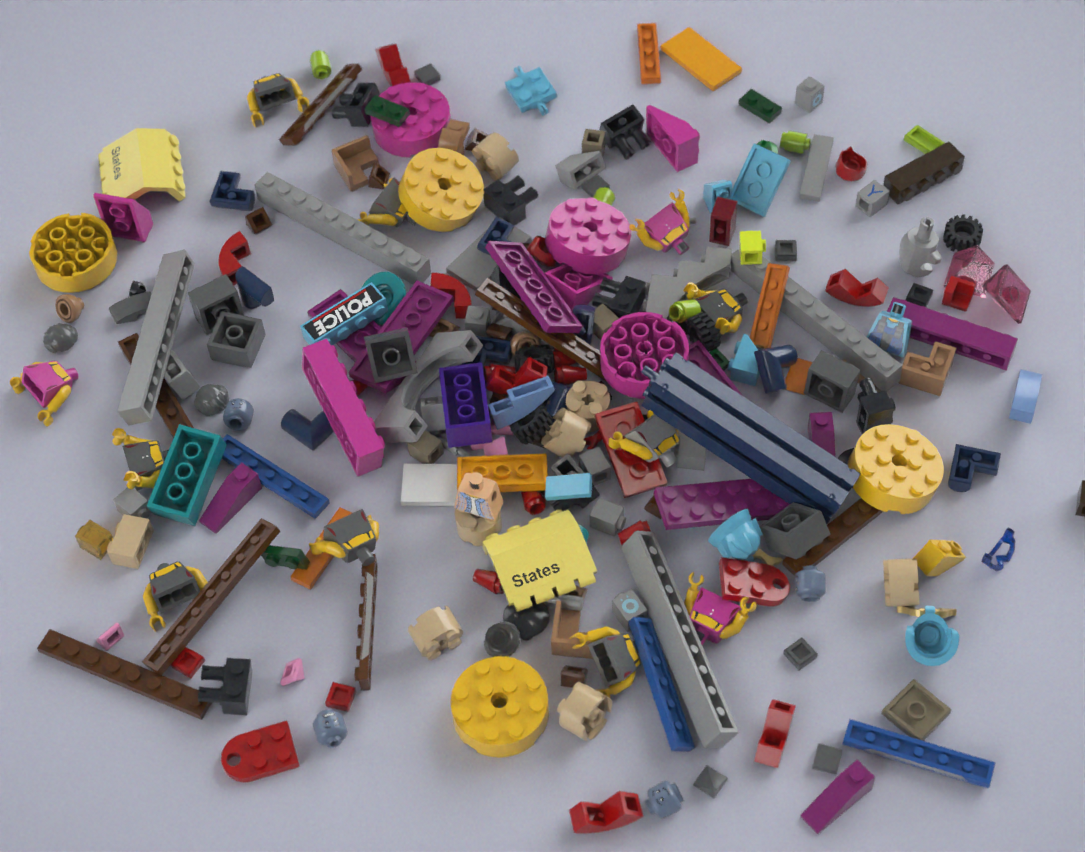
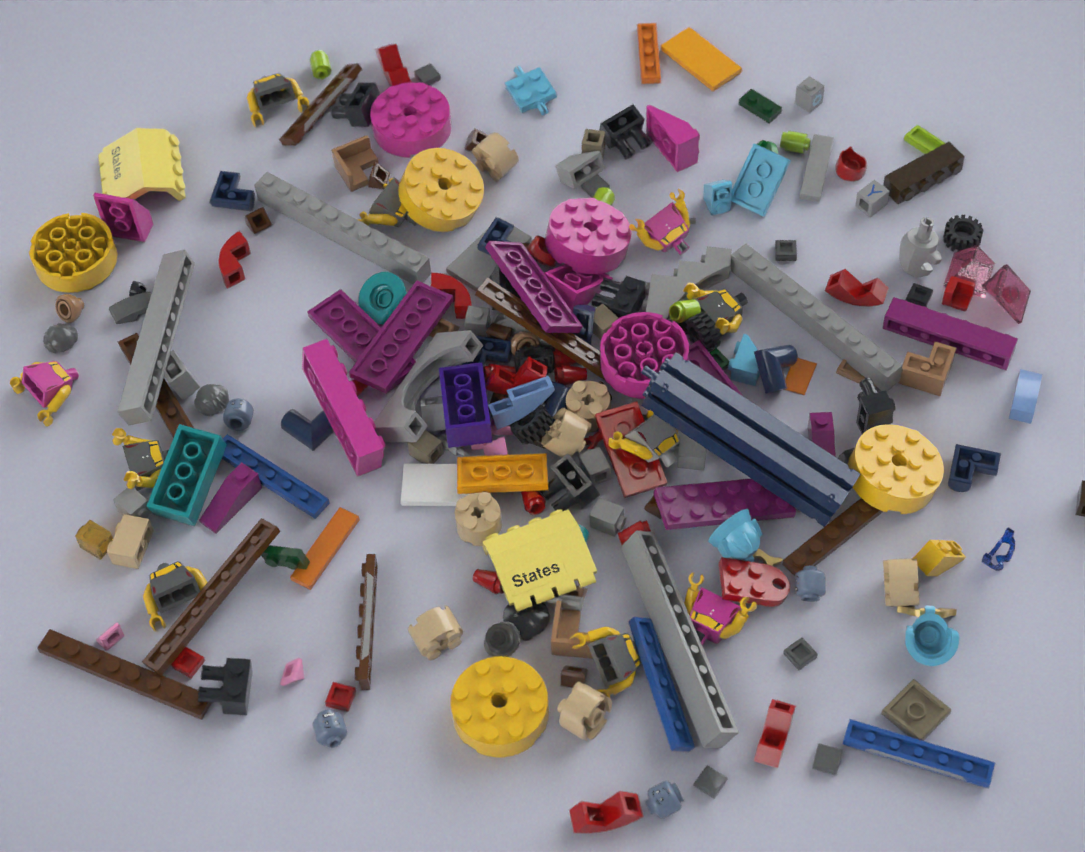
dark grey brick [188,274,244,335] -> none
dark grey brick [207,311,266,368] -> none
red plate [221,720,300,782] -> none
dark blue brick [236,266,274,309] -> none
brick [300,282,388,345] -> none
dark grey torso [309,509,379,566] -> none
dark grey slope [364,327,418,383] -> none
dark green plate [365,95,410,127] -> none
medium nougat brick [438,119,470,155] -> none
light nougat torso [454,472,504,521] -> none
black brick [483,175,539,226] -> none
medium azure tile [545,473,592,501] -> none
light grey brick [612,589,647,632] -> none
dark red brick [709,197,738,246] -> none
neon yellow brick [739,231,766,265] -> none
orange tile [750,263,790,349] -> none
dark grey brick [759,502,830,559] -> none
magenta slope [800,759,875,834] -> none
dark grey brick [804,350,861,413] -> none
torso [867,302,912,357] -> none

